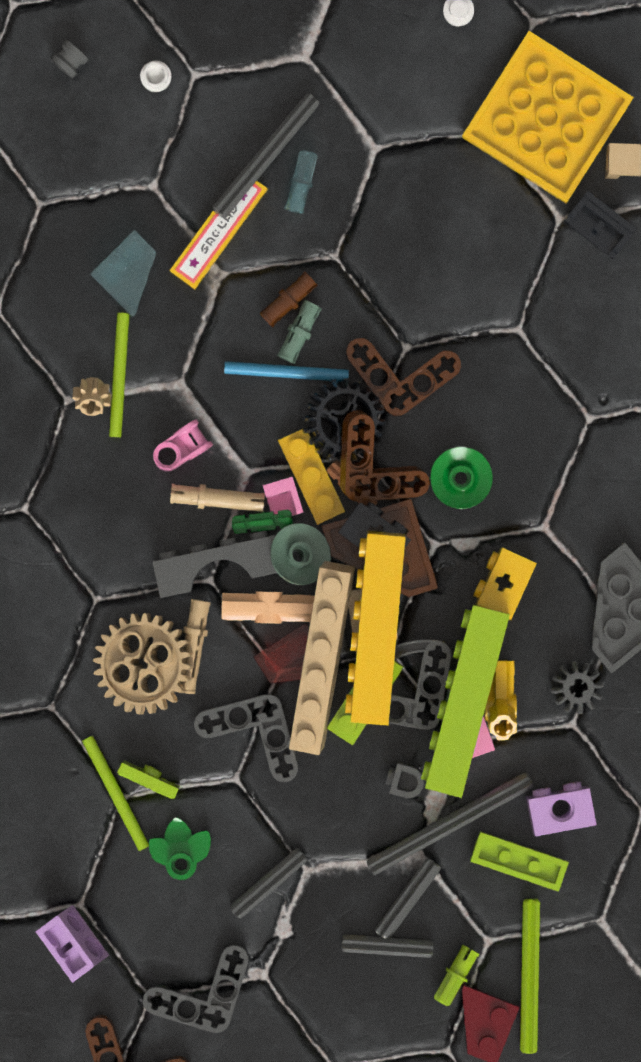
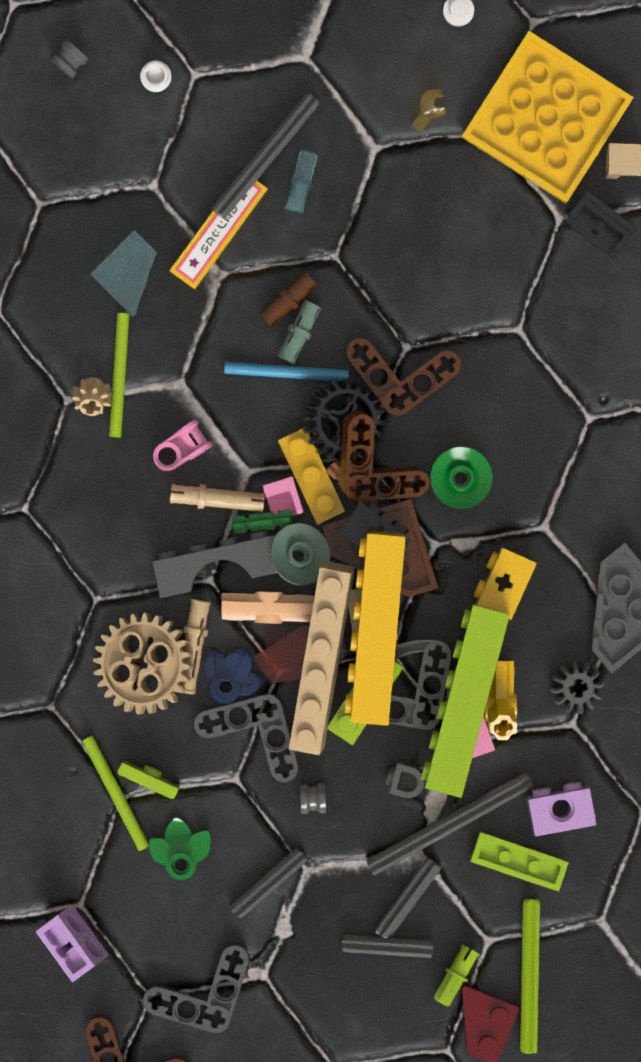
none -> dark blue plate [204,648,263,704]
none -> dark grey wheel [300,782,326,814]
none -> clear yellow piece [412,89,446,133]

